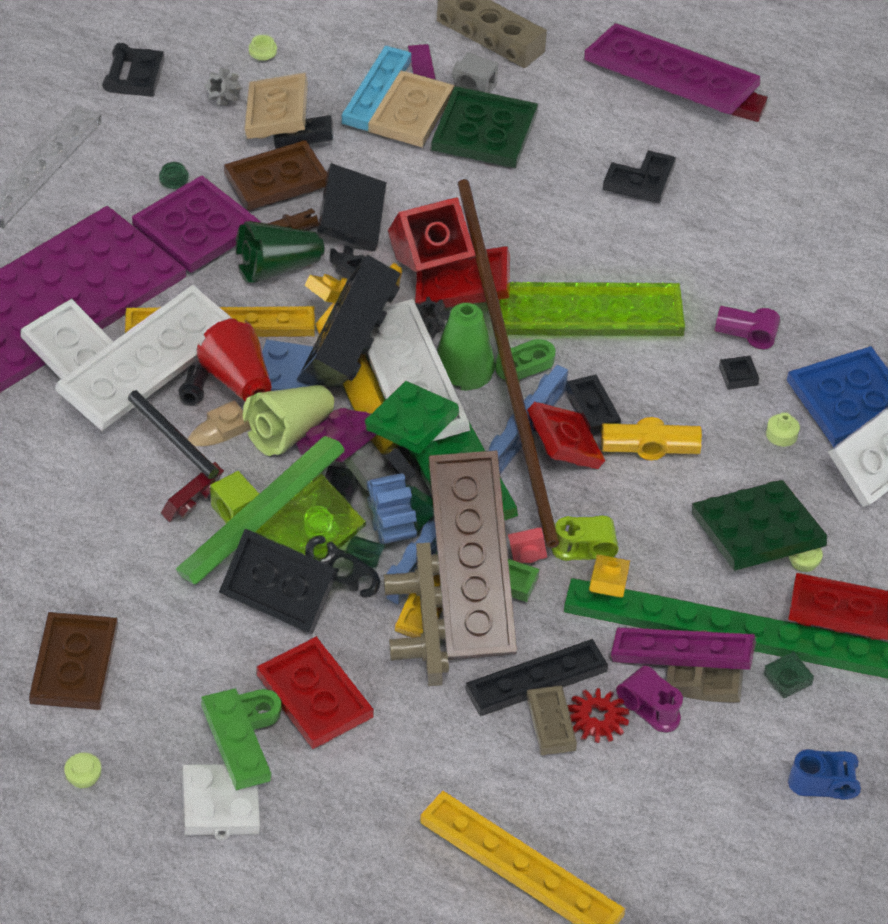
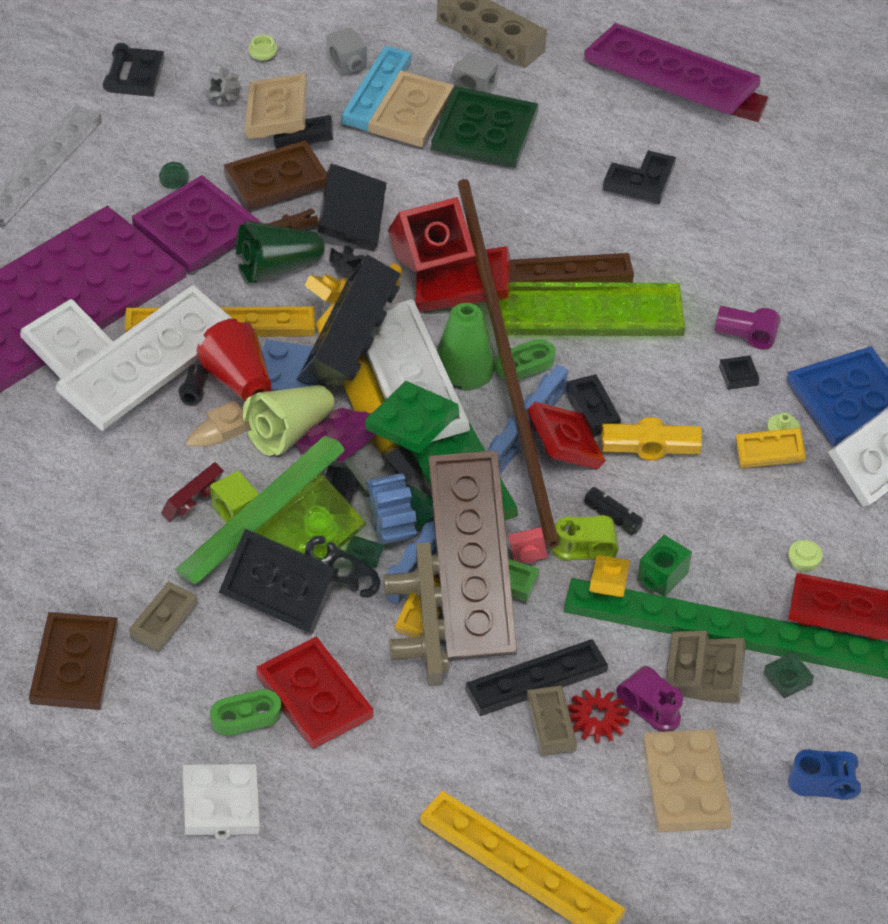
yellowish green plate [64,753,102,788] -> none
black bar [128,390,219,479] -> none
bright green plate [201,688,271,790] -> none
magenta sticker [408,44,436,79] -> none
black gear [415,297,450,338] -> none
magenta tile [611,627,756,670] -> none
dark green plate [692,479,827,571] -> none
none -> dark tan plate [129,581,198,651]
none -> light grey brick [326,27,367,77]
none -> reddish brown plate [510,253,634,290]
none -> black axle [584,487,644,534]
none -> green brick [637,535,692,597]
none -> tan plate [642,729,732,832]
none -> yellow plate [735,428,806,469]

